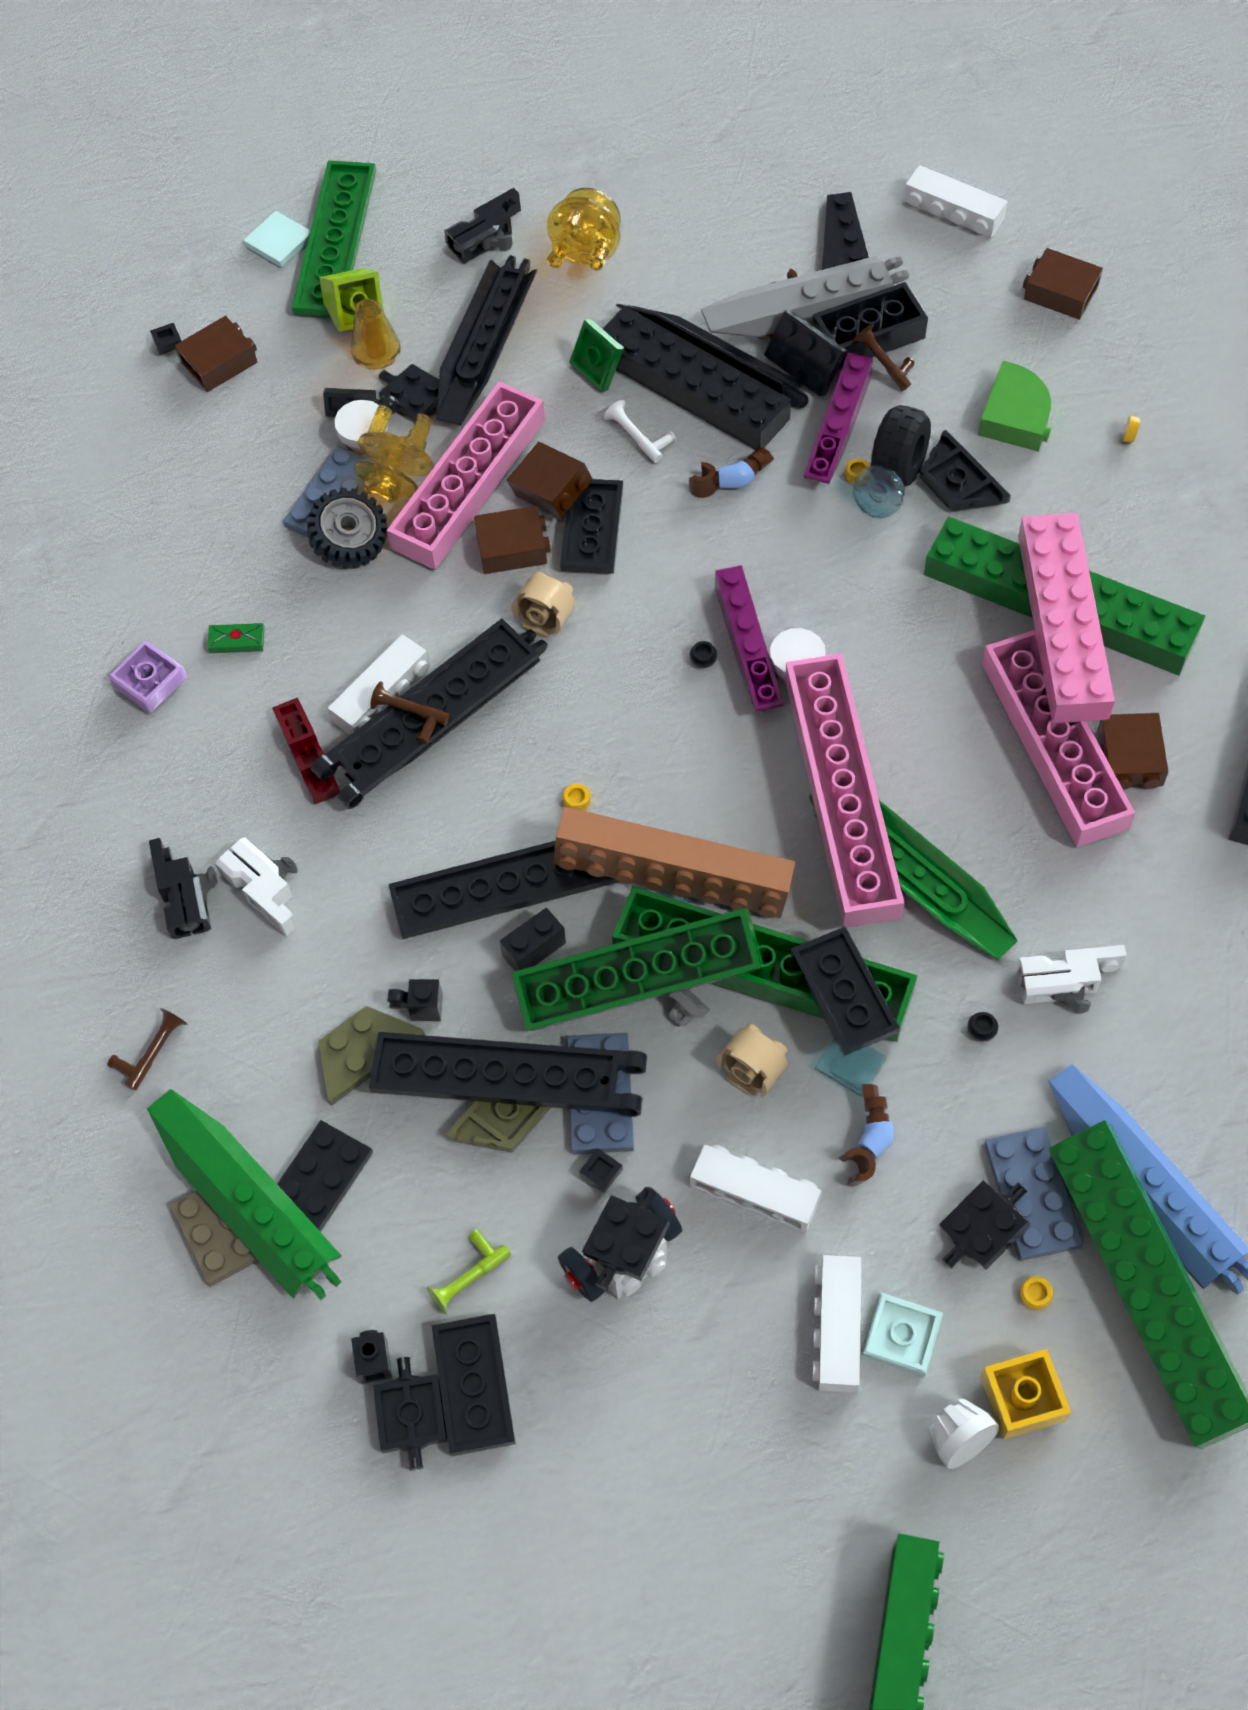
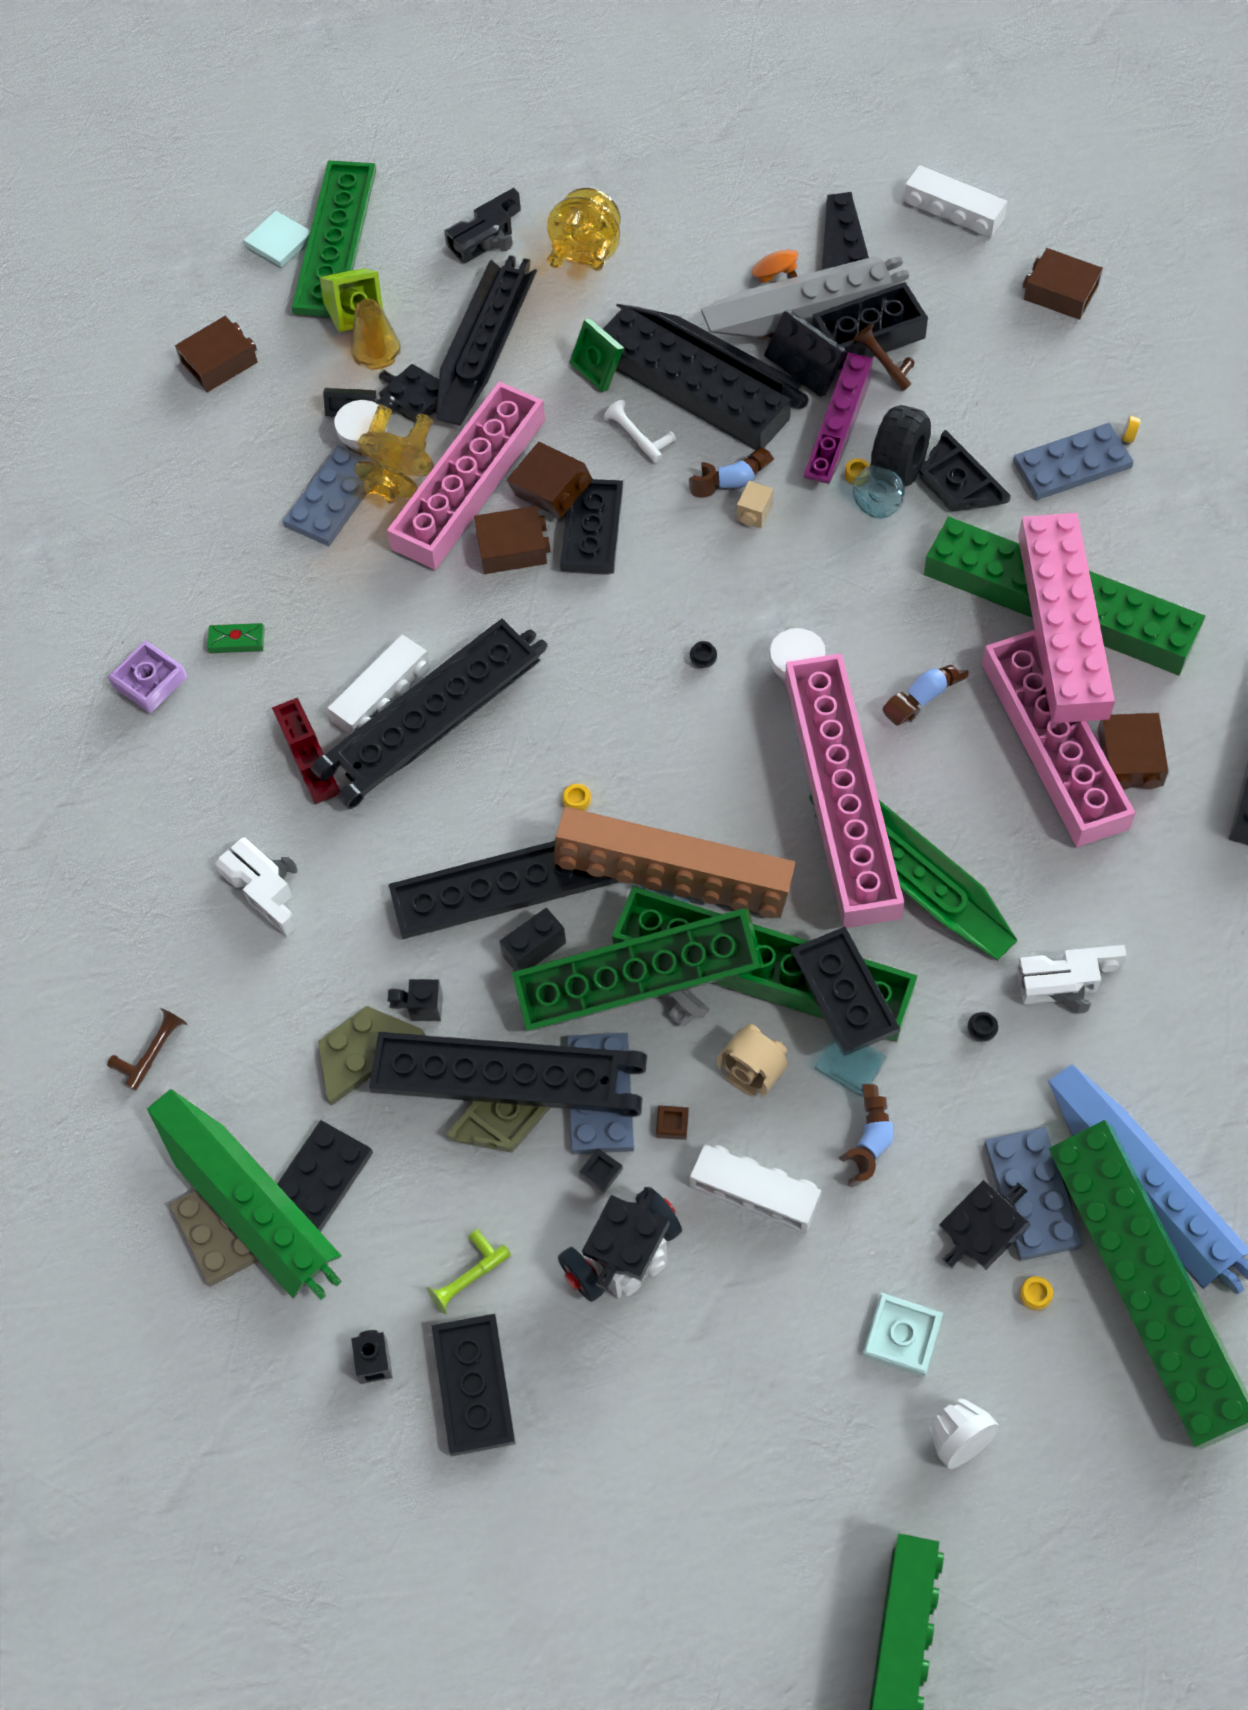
black plate [149,838,218,939] -> none
black plate [150,322,182,355] -> none
wheel [307,488,388,569] -> none
reddish brown piece [370,681,450,745] -> none
black plate [373,1357,447,1471] -> none
tan brick [511,571,575,637] -> none
magenta slope [715,565,783,712] -> none
white brick [812,1255,861,1393] -> none
bright green brick [978,361,1052,452] -> none
yellow brick [980,1349,1071,1440] -> none
none -> reddish brown tile [656,1105,689,1140]
none -> tan brick [737,481,774,528]
none -> orange dish [751,249,798,283]
none -> piece [883,665,969,726]
none -> sand blue plate [1013,423,1134,501]

